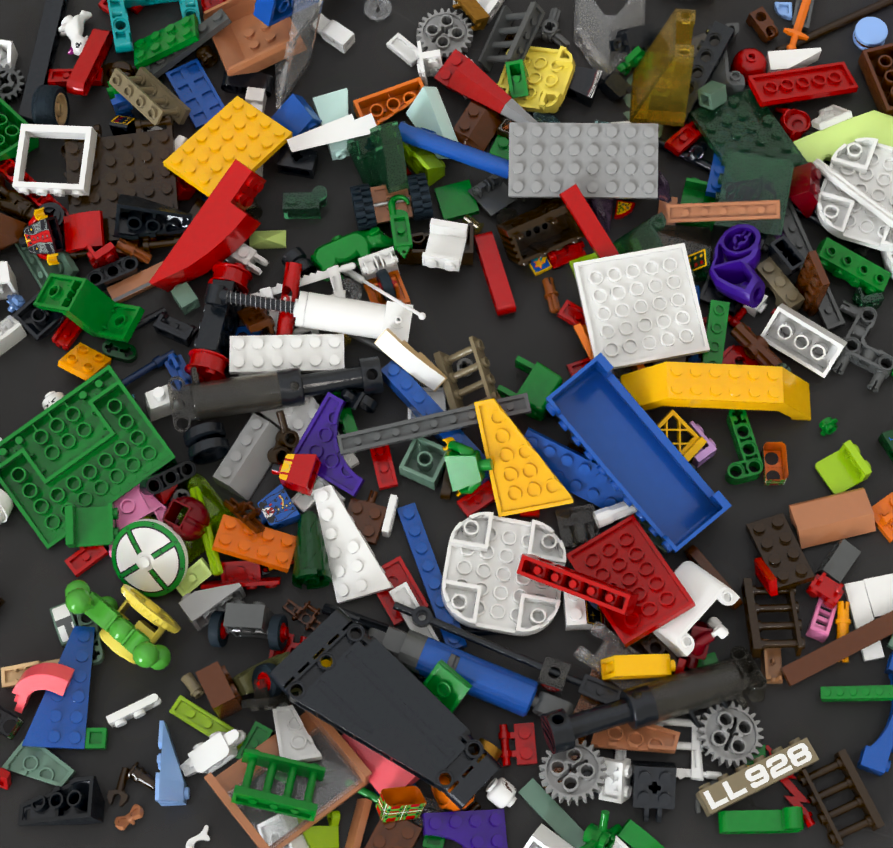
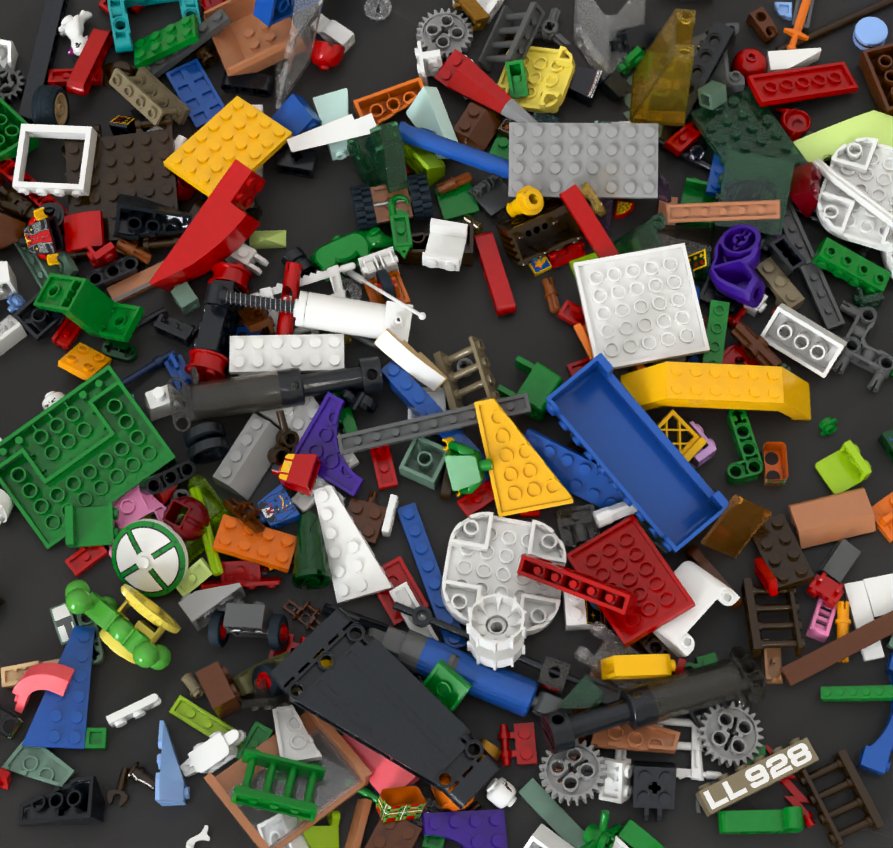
blue hips [106,81,133,117] -> none
nougat piece [114,804,144,830] -> none
white plate [245,87,267,110] -> none
clear green hinge [282,185,328,219] -> none
white tile [386,32,417,67] -> none
dark red torso [685,617,729,669] -> none
reddish brown plate [794,250,830,317] -> none
white tile [811,104,853,131] -> none
none -> red cylinder [309,41,345,71]
none -> dark orange axle [436,172,472,195]
none -> white piece [466,591,527,671]
none -> yellow piece [506,186,544,217]
none -> clear green slope [558,675,604,709]
none -> clear yellow plate [580,181,607,217]
none -> clear orange piece [701,495,772,558]

